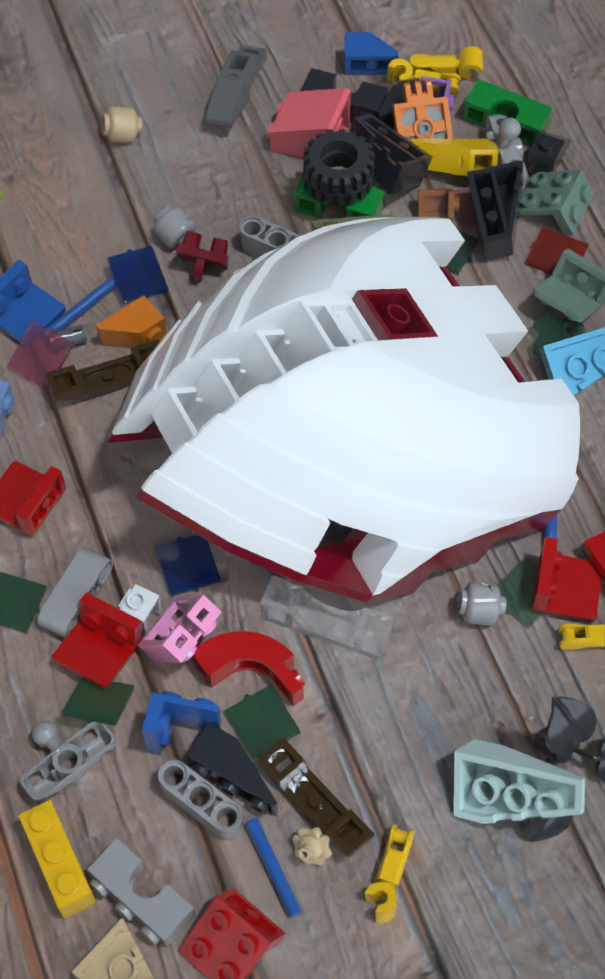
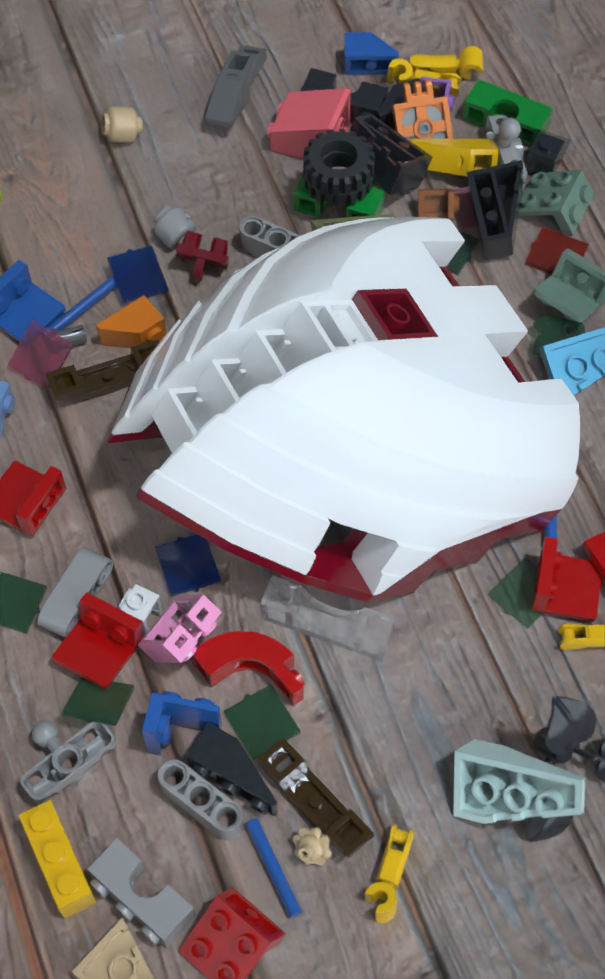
light grey head [457,582,506,626] -> none

